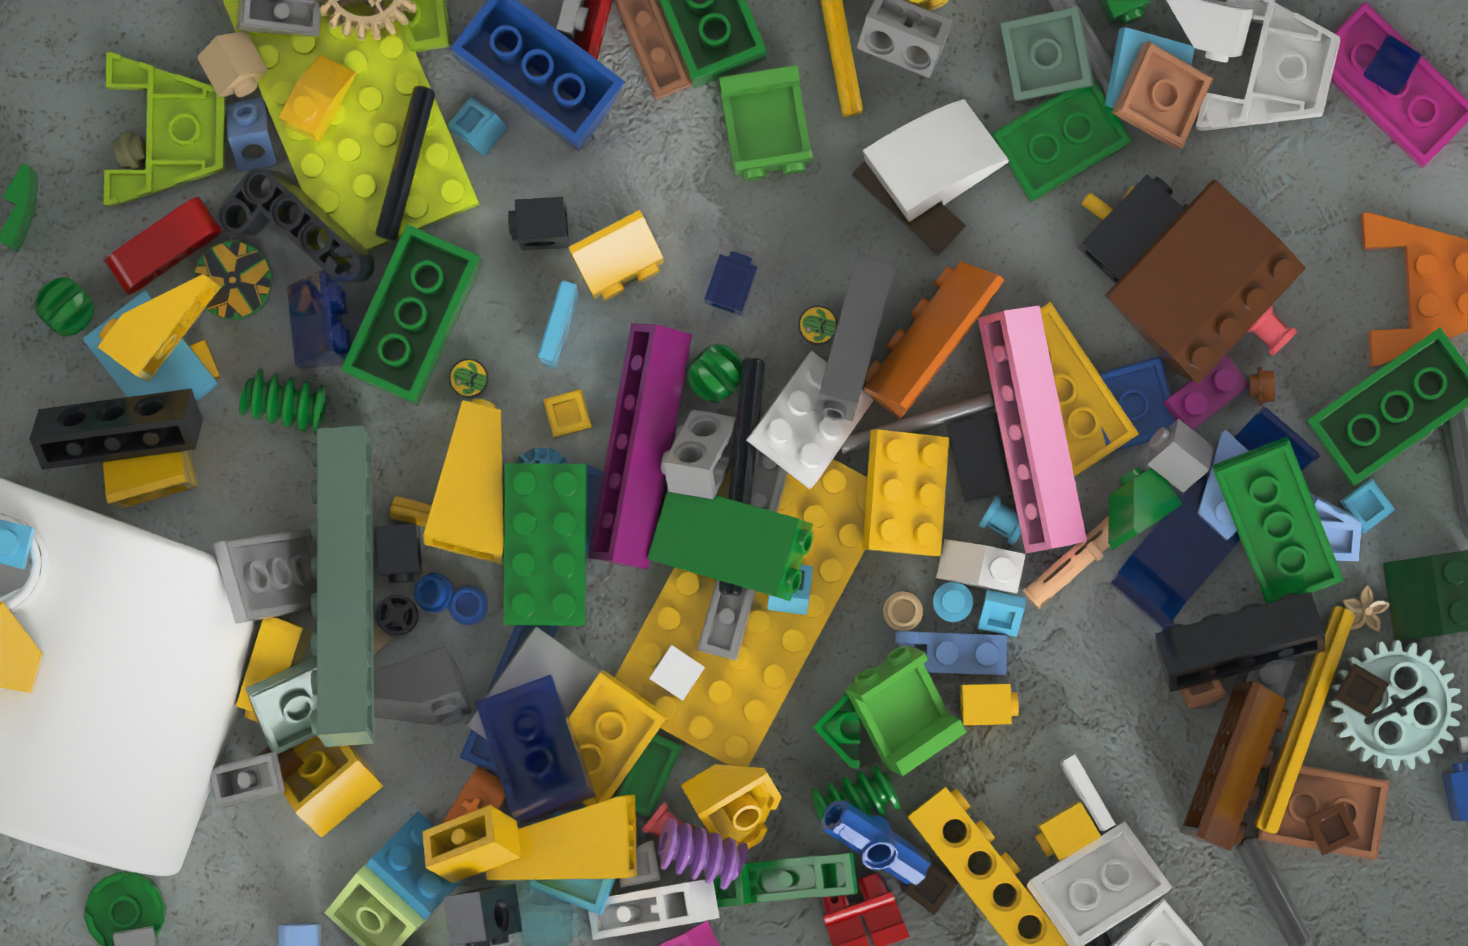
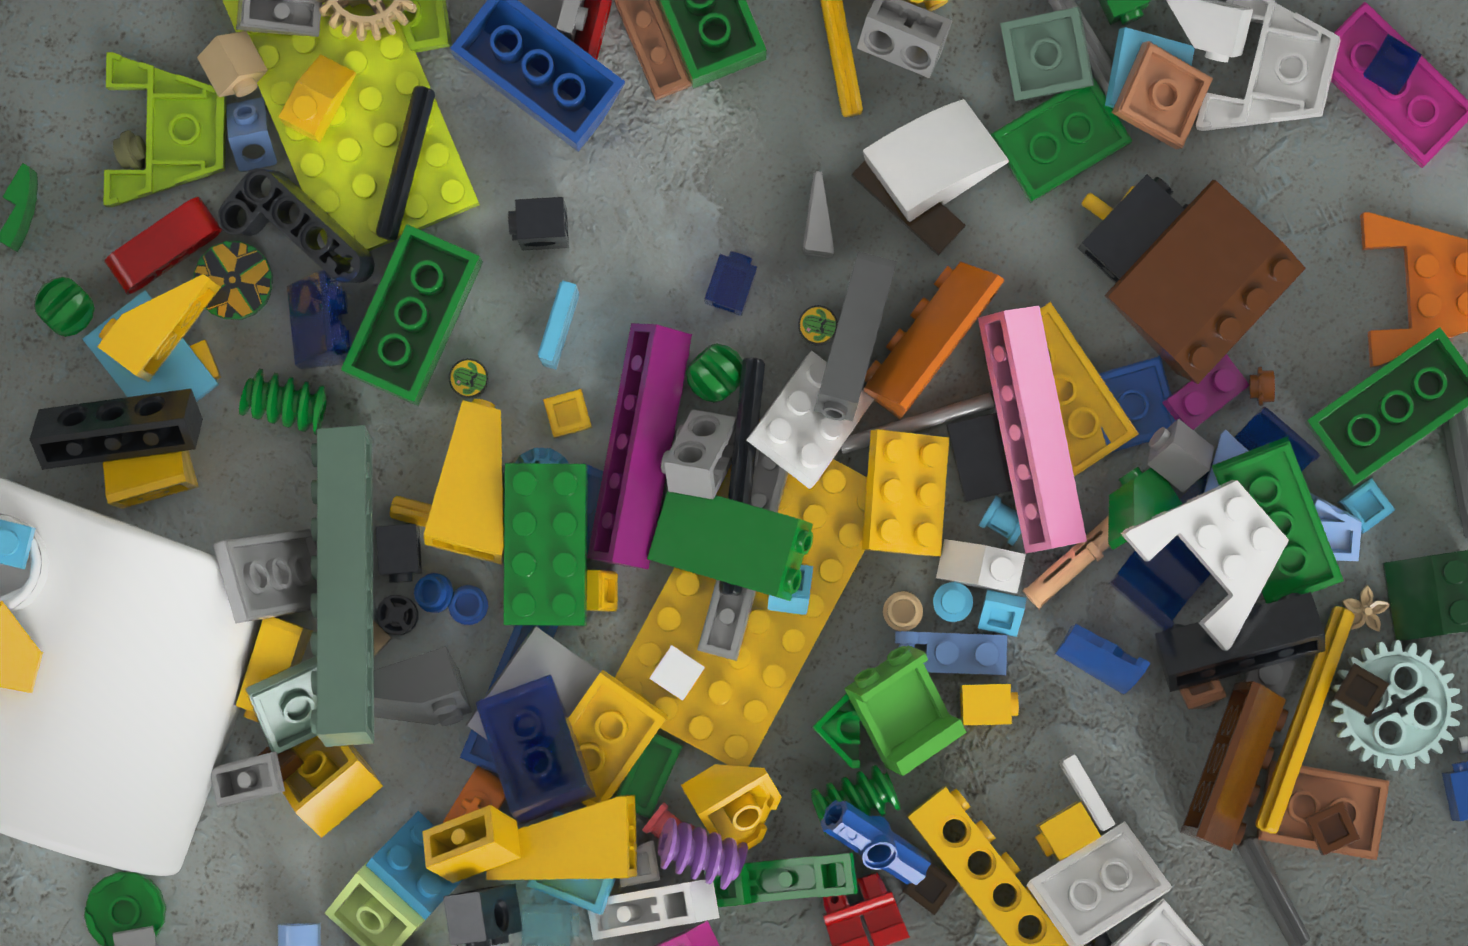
medium azure slope [447,96,507,156] -> none
yellow slope [568,210,664,301] -> none
bright green panel [719,65,813,181] -> none
coral bush [1247,305,1298,356] -> none
none -> yellow tile [586,570,618,612]
none -> light grey slope [802,171,834,258]
none -> blue slope [1055,624,1150,695]
none -> white wing [1121,480,1289,651]

